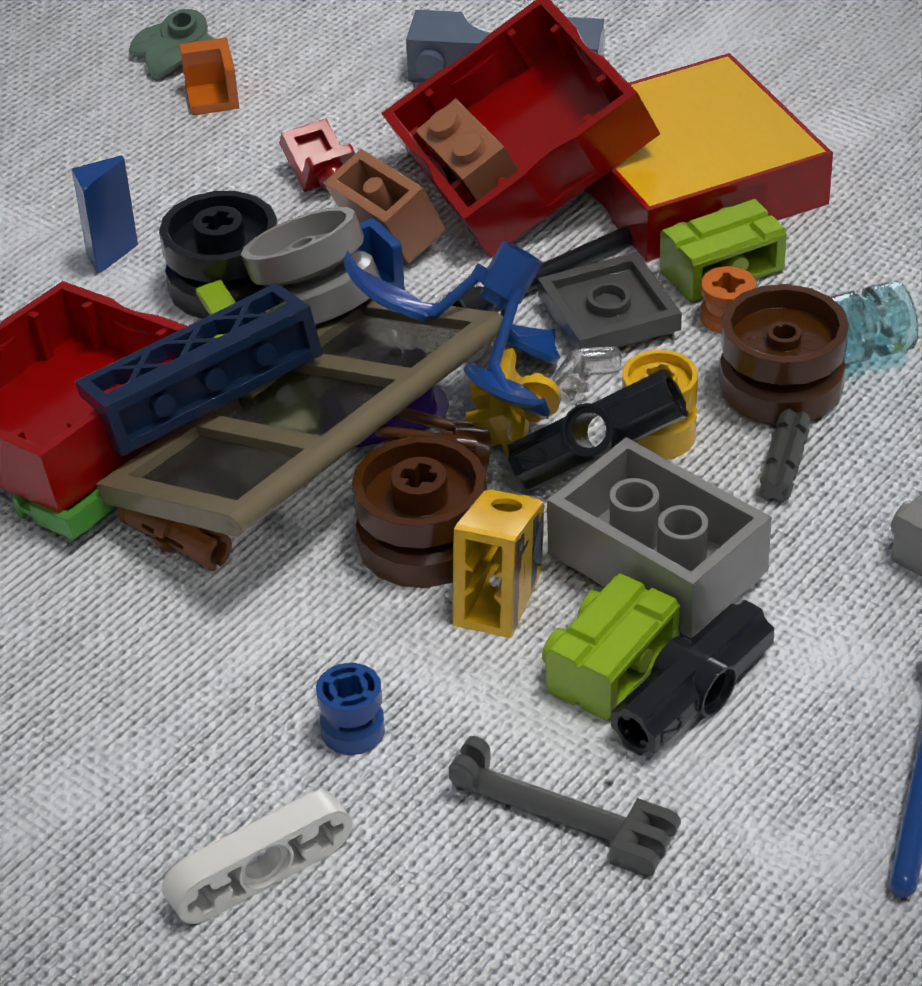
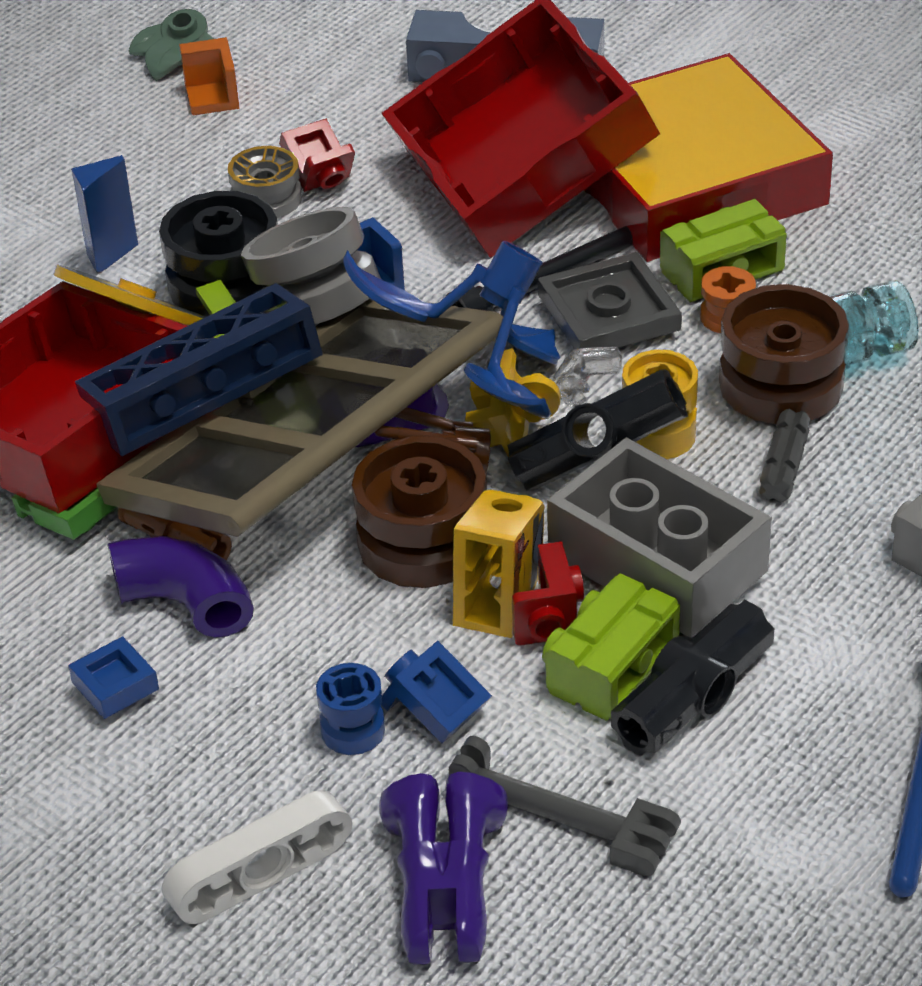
nougat brick [323,149,446,264] -> none
nougat brick [416,99,519,202] -> none
none -> yellow piece [53,264,205,325]
none -> blue plate [68,636,159,719]
none -> dark purple cylinder [108,536,254,638]
none -> light grey wheel [228,146,302,218]
none -> dark purple piece [379,772,508,965]
none -> blue bracket [381,641,492,744]
none -> red bracket [512,541,584,646]

